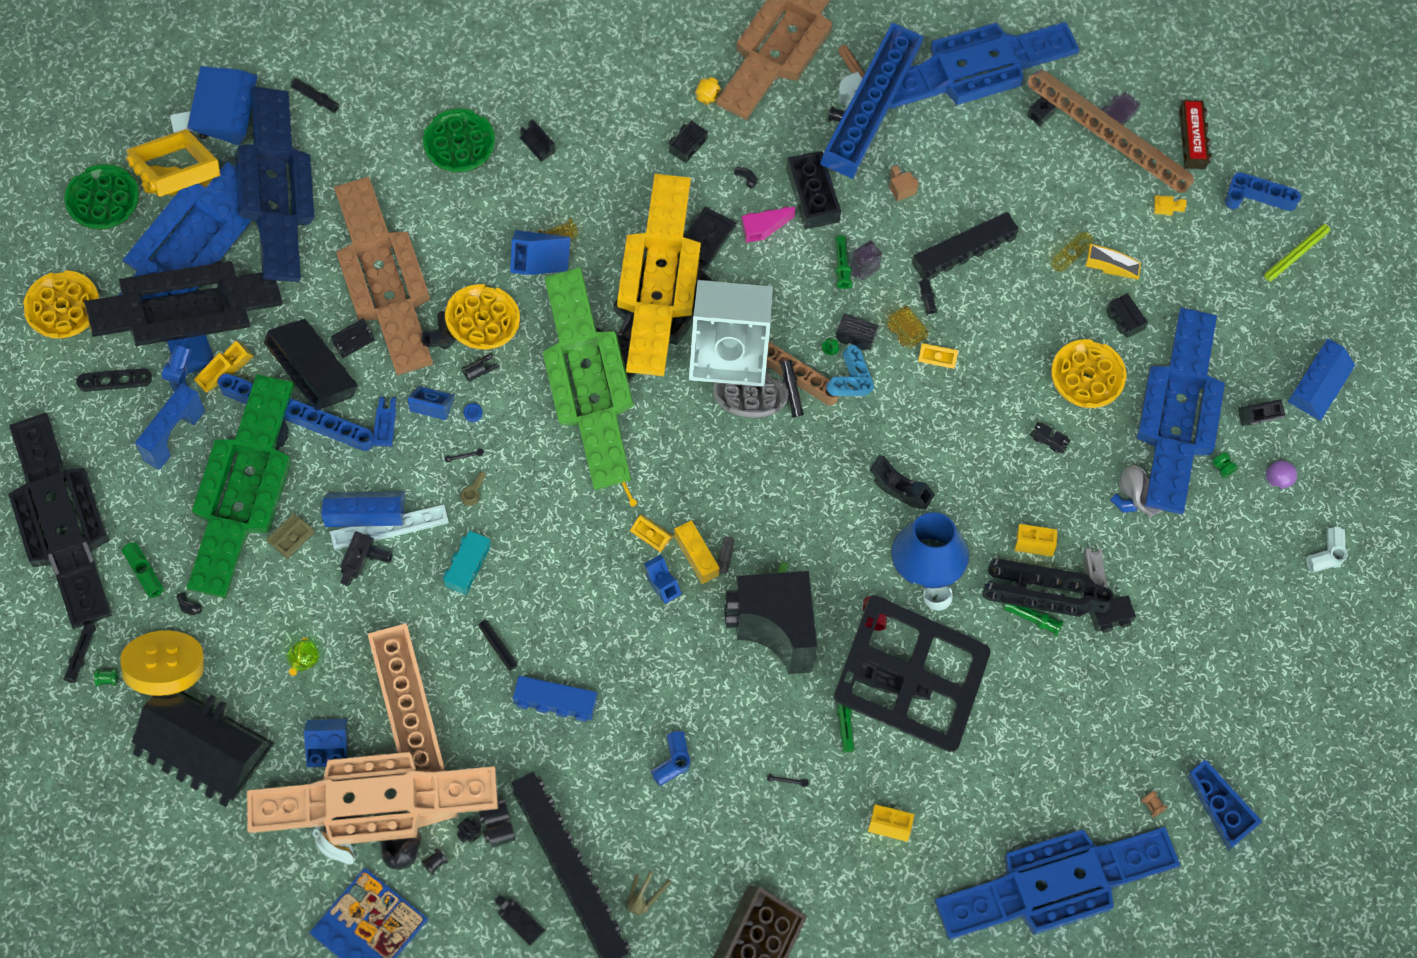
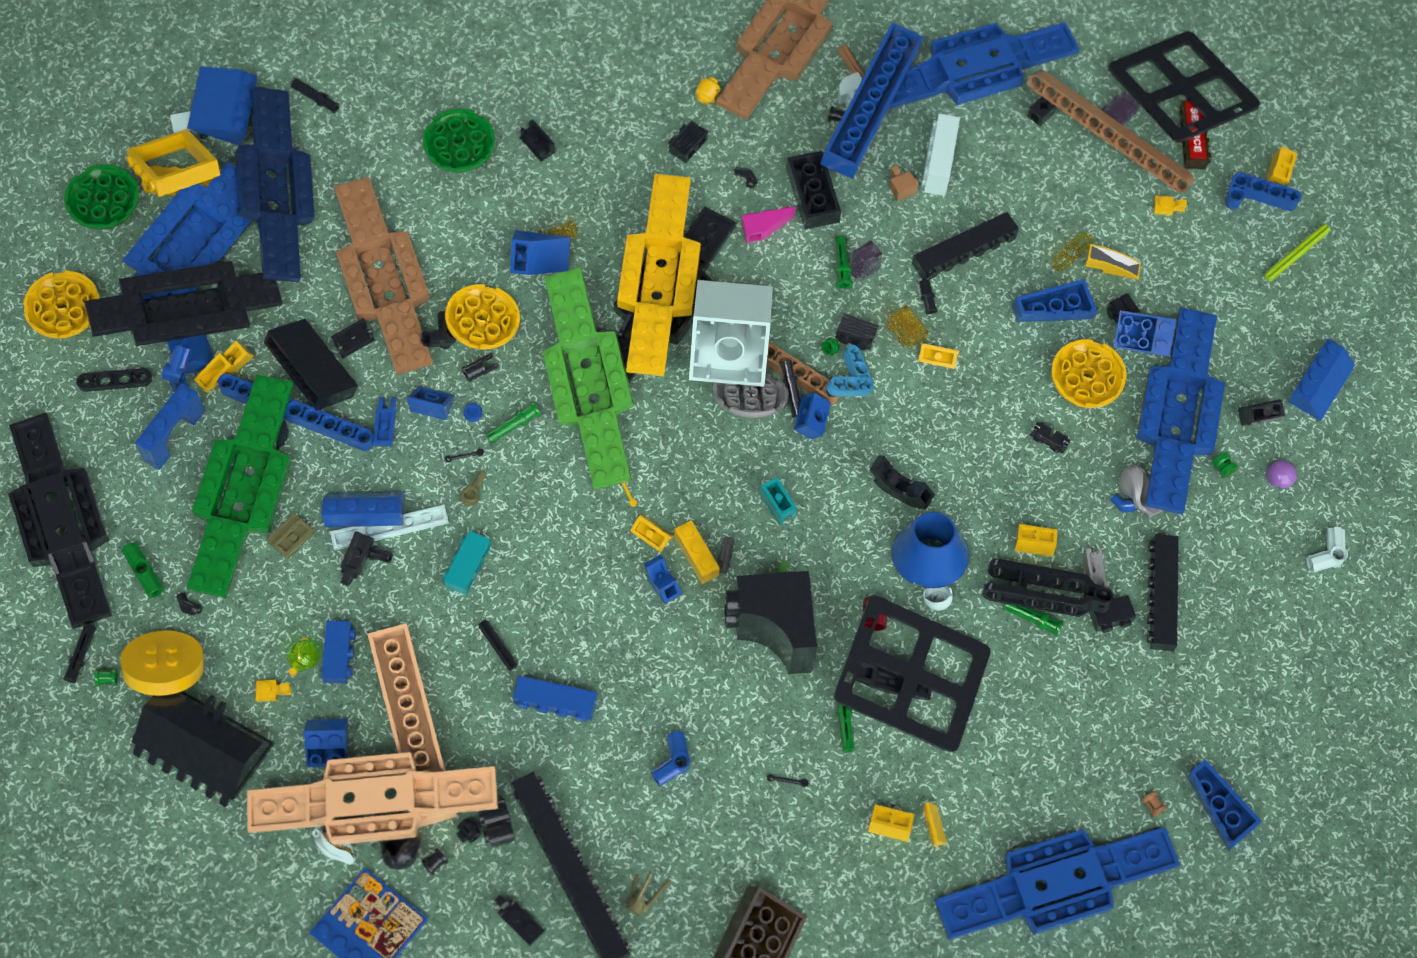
none -> yellow plate [255,680,292,702]
none -> blue brick [321,621,356,684]
none -> green pin [485,402,541,444]
none -> teal brick [760,477,797,525]
none -> blue brick [794,393,831,439]
none -> light aqua brick [922,114,960,196]
none -> yellow slope [923,802,947,847]
none -> blue wedge [1011,279,1097,322]
none -> black window [1108,31,1260,143]
none -> blue slope [1113,310,1176,357]
none -> black brick [1146,534,1179,651]
none -> yellow hinge [1266,146,1298,185]

